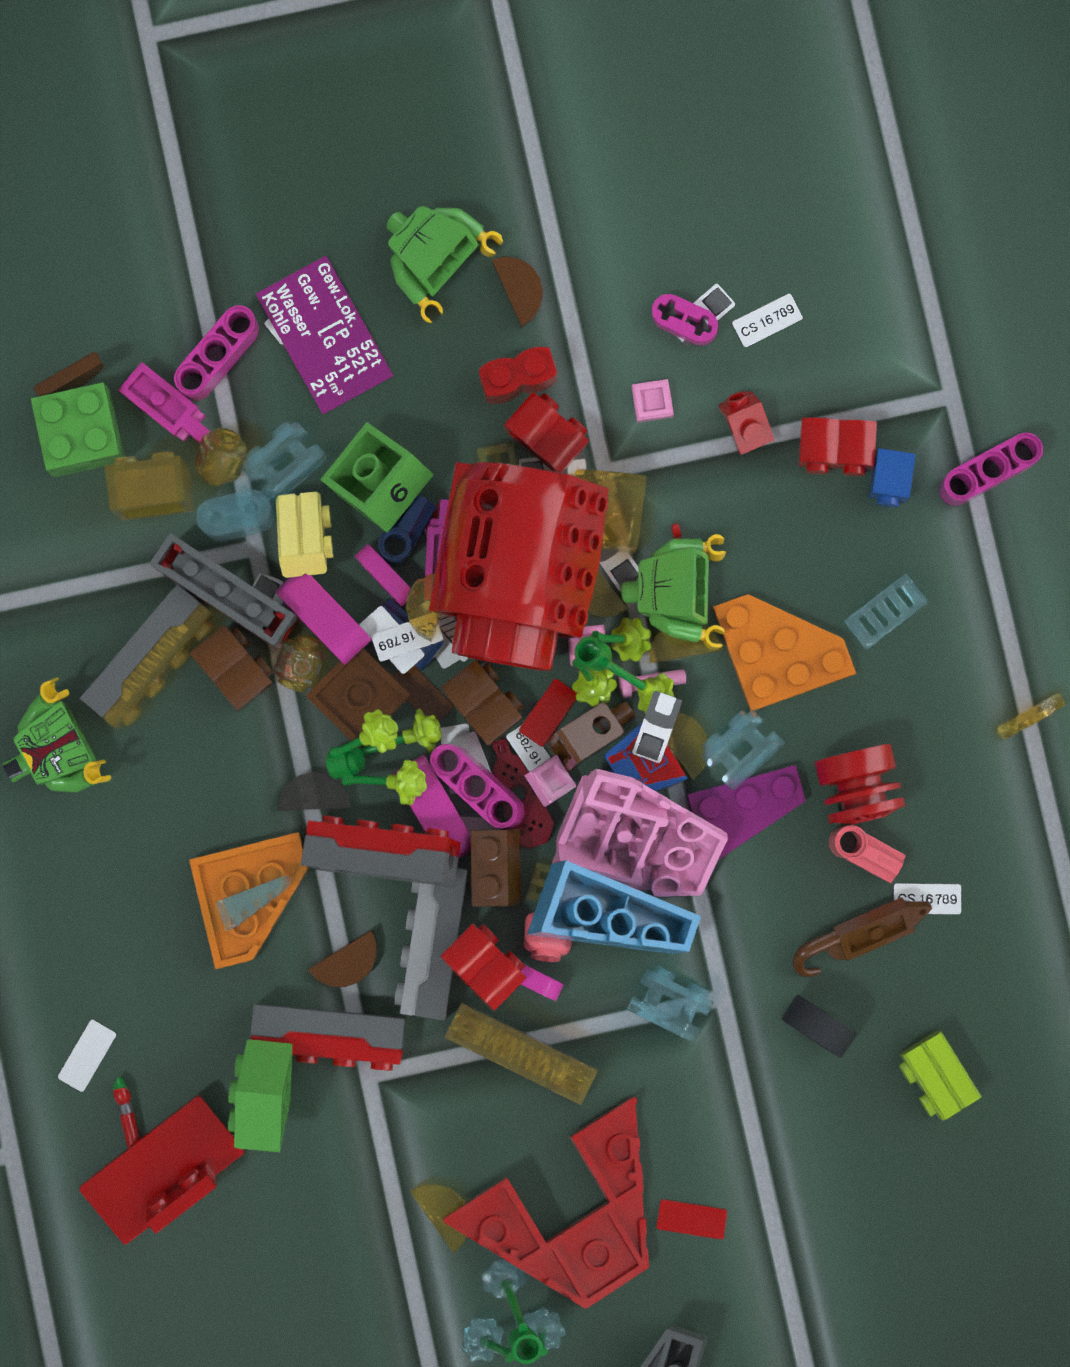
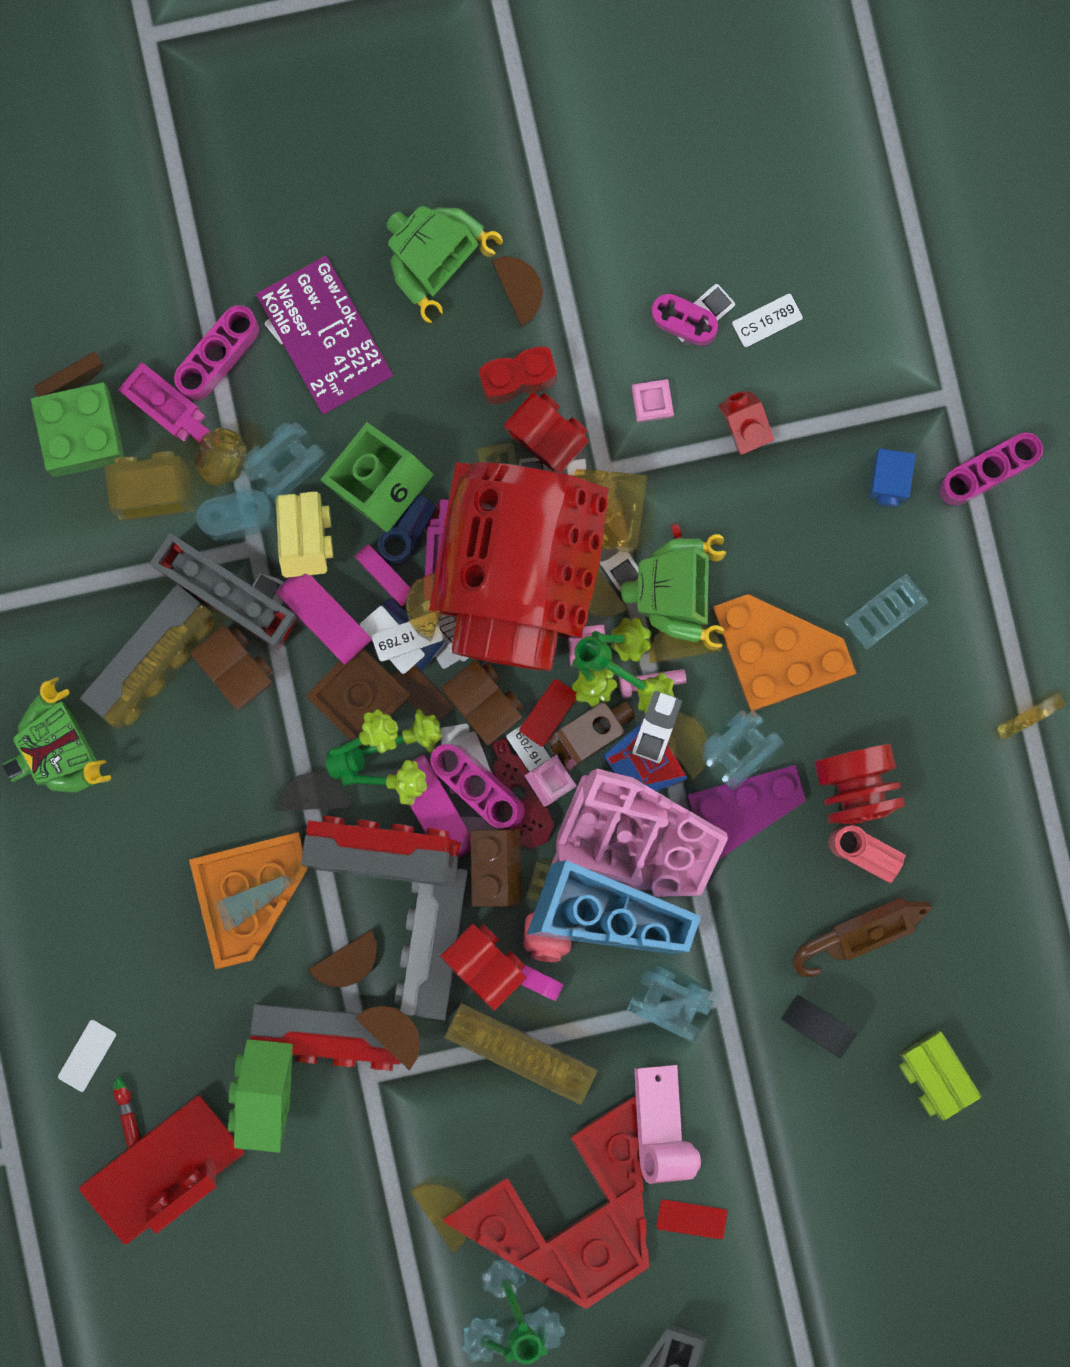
clear yellow head [273,634,327,692] -> none
red brick [798,418,877,476] -> none
white sticker [894,884,961,914] -> none
none -> reddish brown tile [355,1006,420,1071]
none -> bright pink door [634,1065,701,1184]

